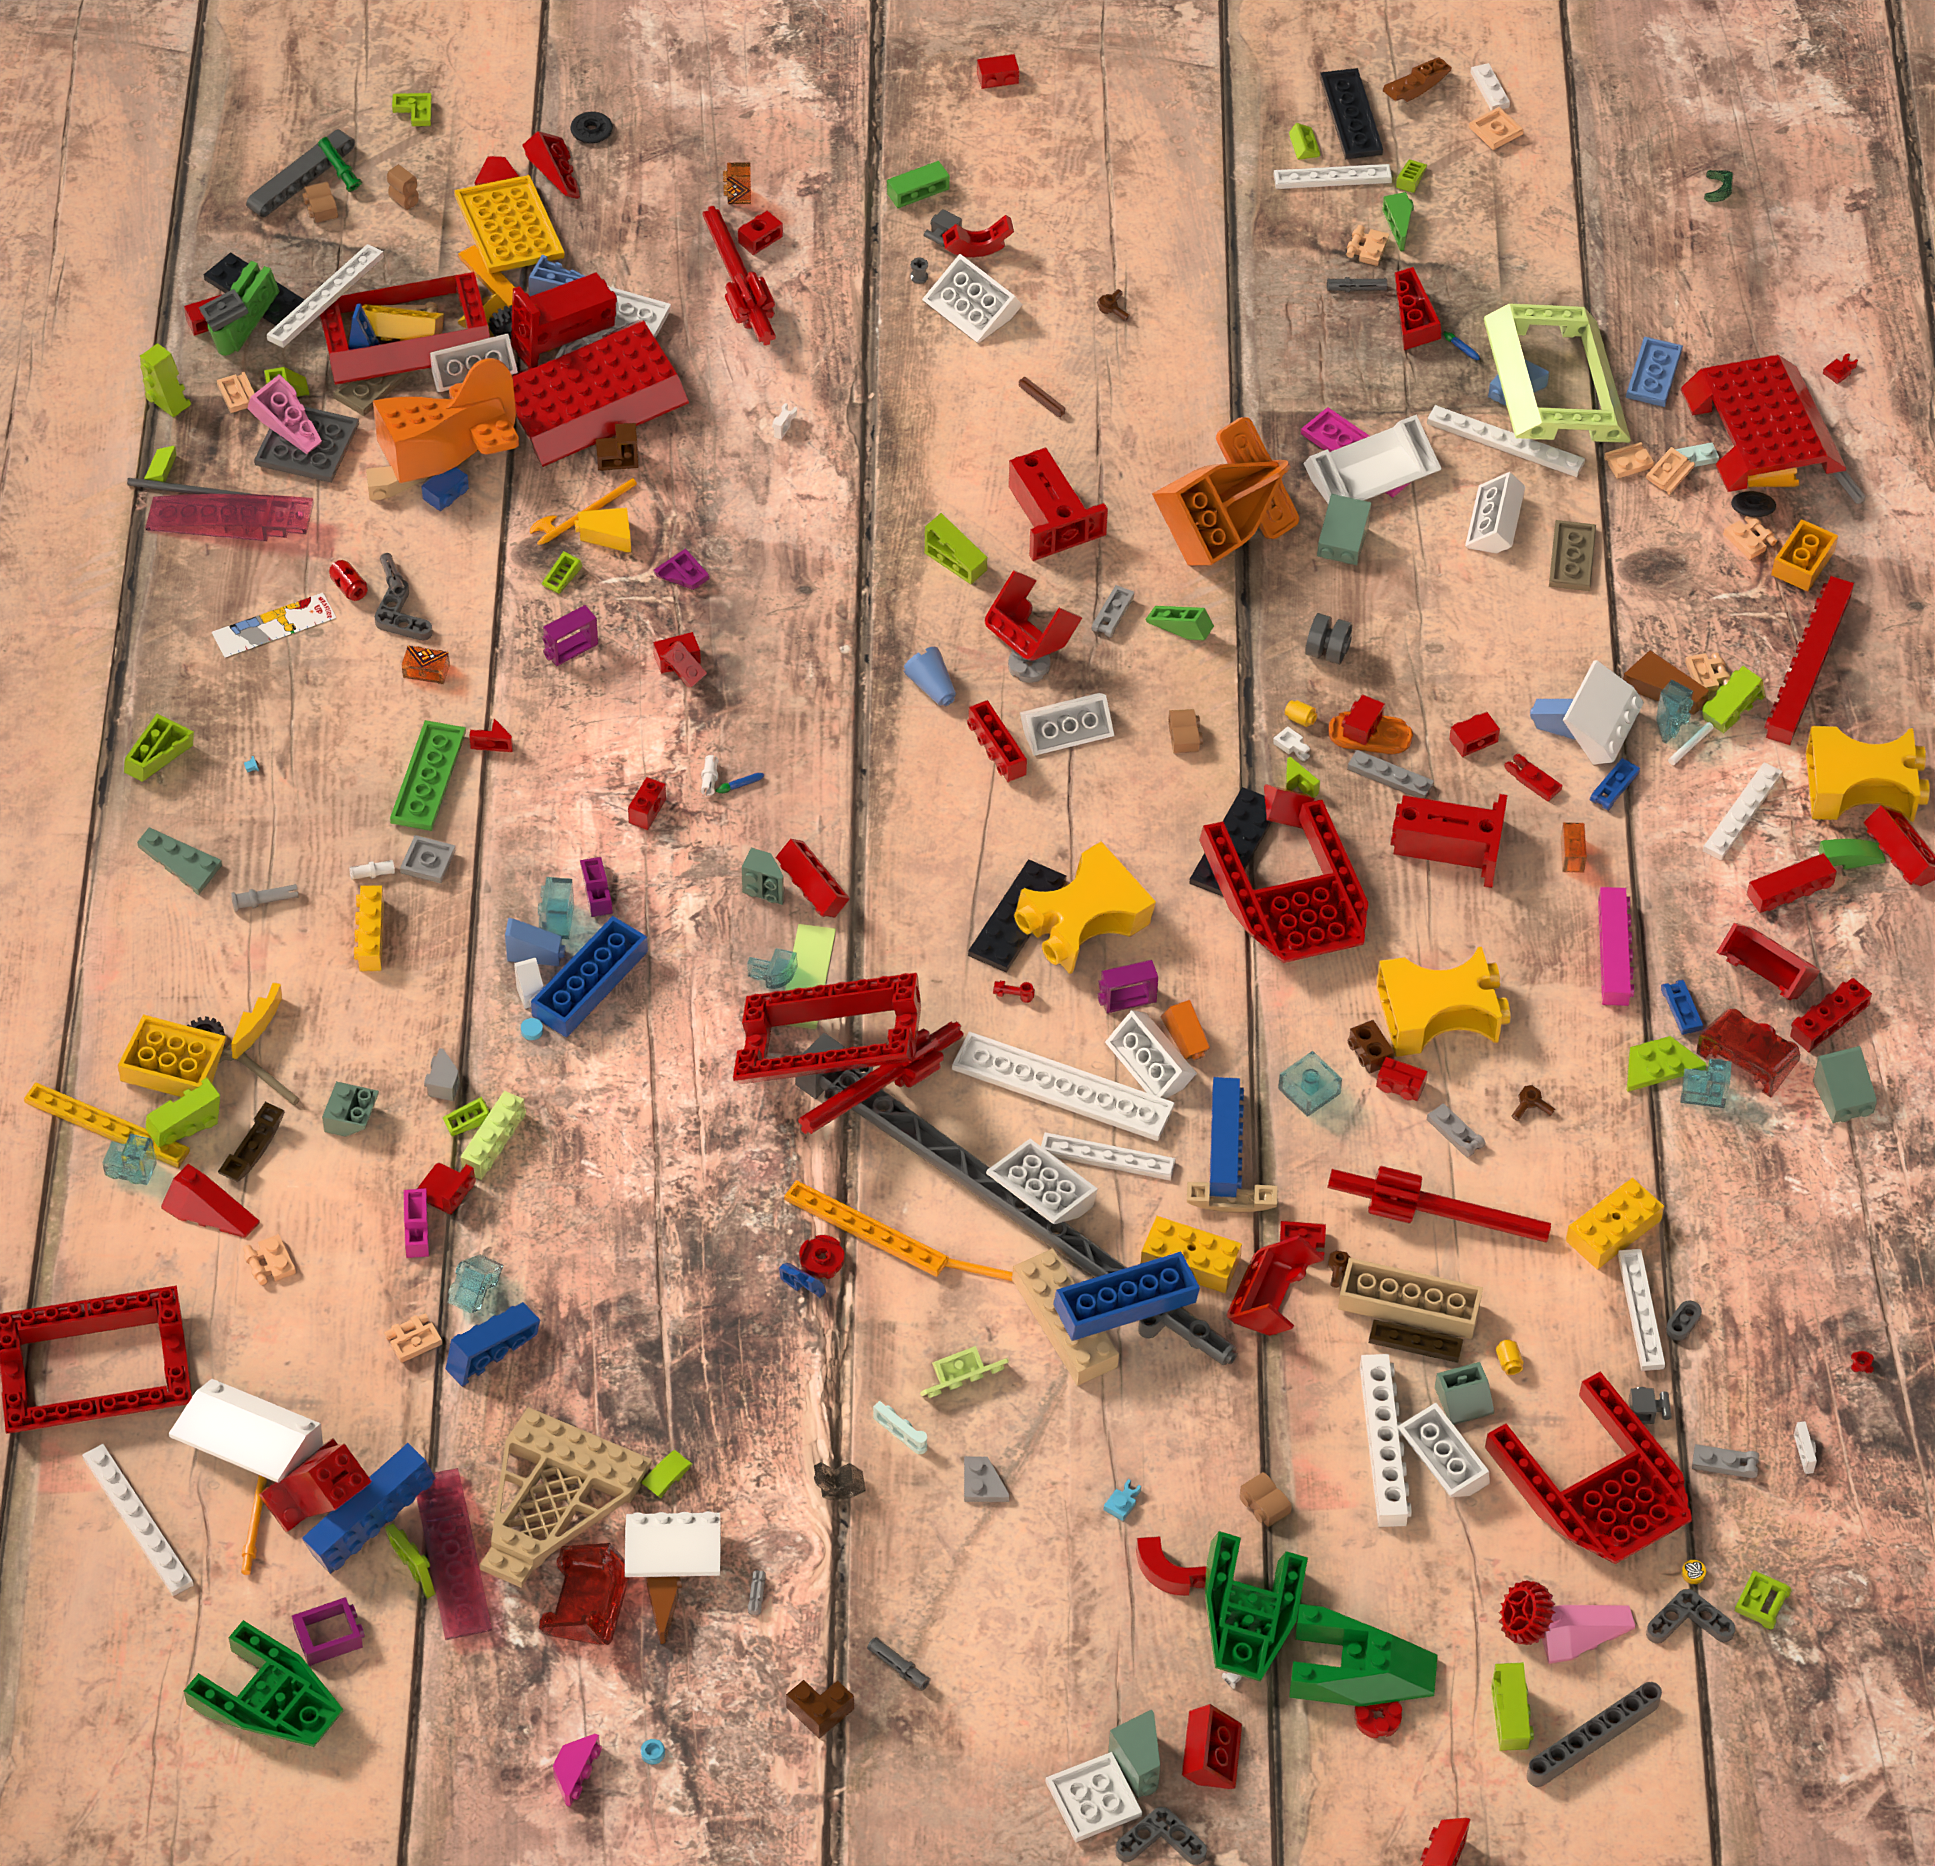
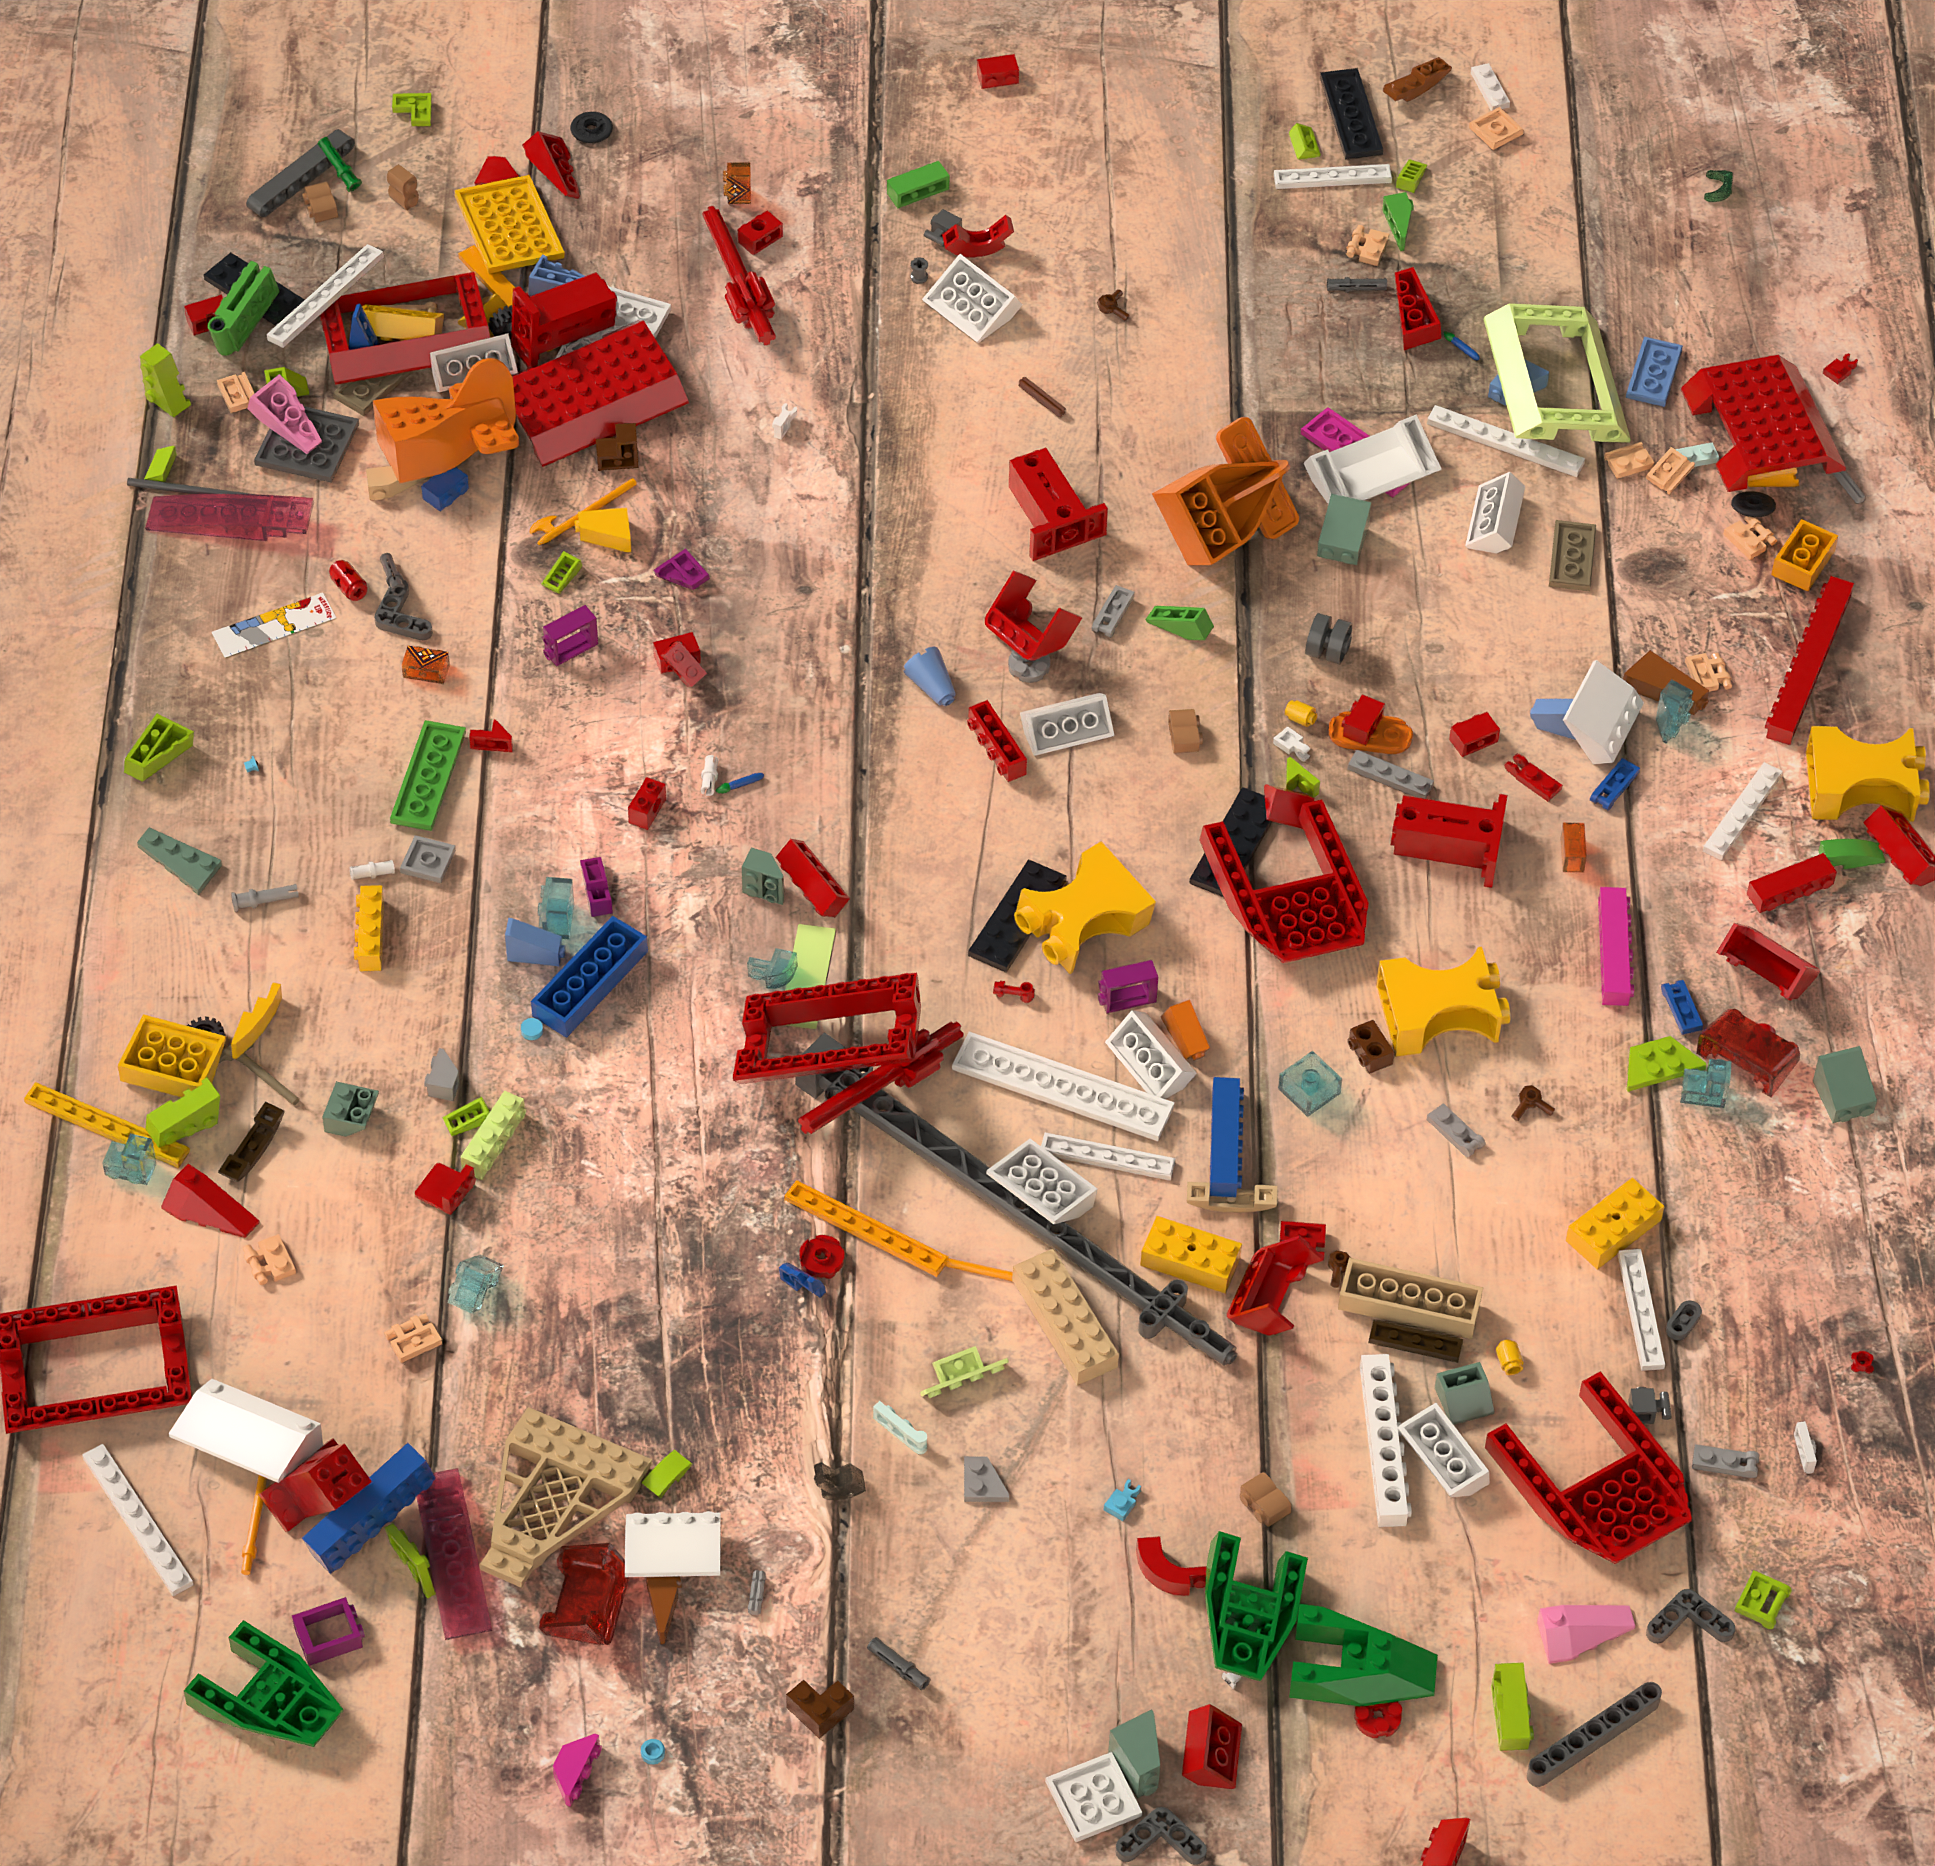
dark grey plate [199,289,249,332] -> none
dark pink slope [404,1188,429,1258] -> none
blue wedge [445,1302,540,1387] -> none
white slope [514,958,544,1009] -> none
lime wedge [924,513,988,584] -> none
blue brick [1053,1252,1200,1341] -> none
red axle [1327,1166,1551,1243] -> none
red brick [1376,1057,1428,1101] -> none
red gear [1498,1580,1556,1645] -> none
white bar [1668,722,1714,765] -> none
tile [1682,1560,1706,1584] -> none
lime wedge [1702,666,1766,734] -> none
red brick [1790,978,1872,1052] -> none

